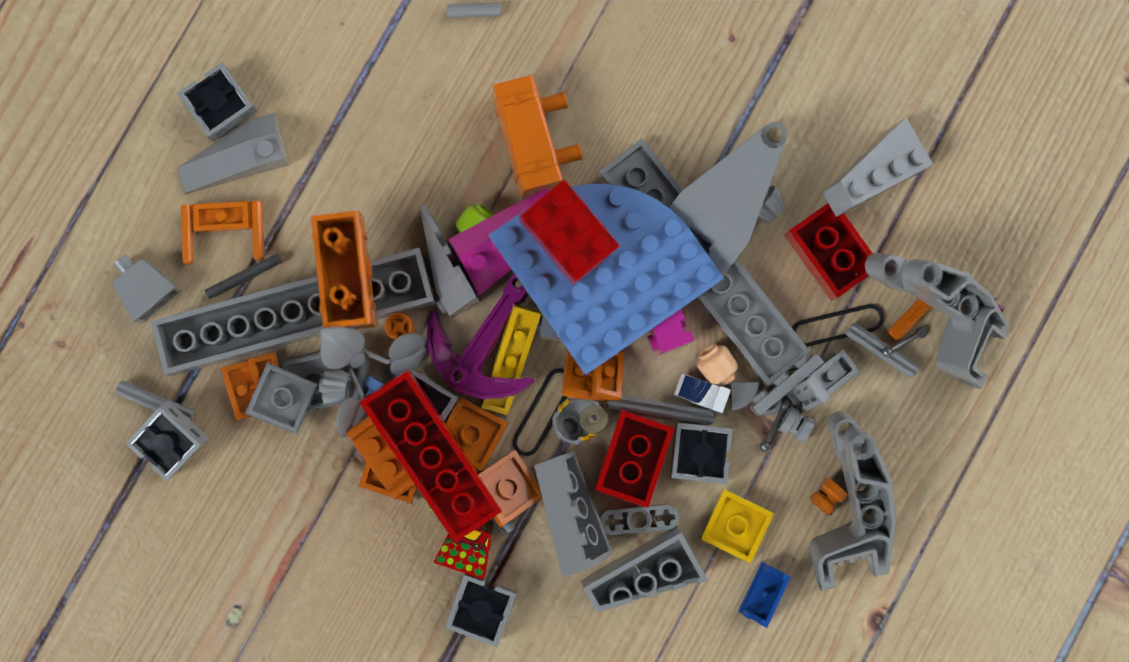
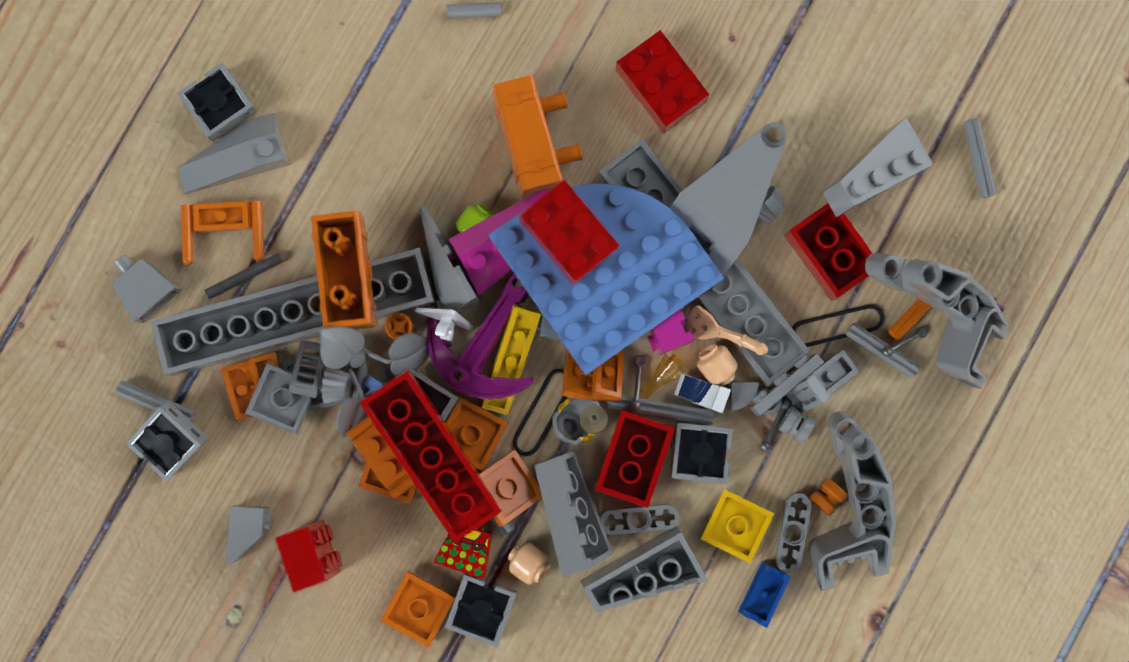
none -> light grey slope [226,505,273,563]
none -> red brick [275,520,342,593]
none -> light grey slope [289,340,324,398]
none -> orange plate [380,571,456,648]
none -> white piece [415,308,473,341]
none -> light nougat head [508,543,550,585]
none -> red brick [616,30,710,134]
none -> flat silver hinge [630,356,646,411]
none -> clear yellow cone [640,353,685,398]
none -> light nougat piece [686,305,768,355]
none -> light grey beam [774,493,812,573]
none -> light grey axle [964,118,996,198]

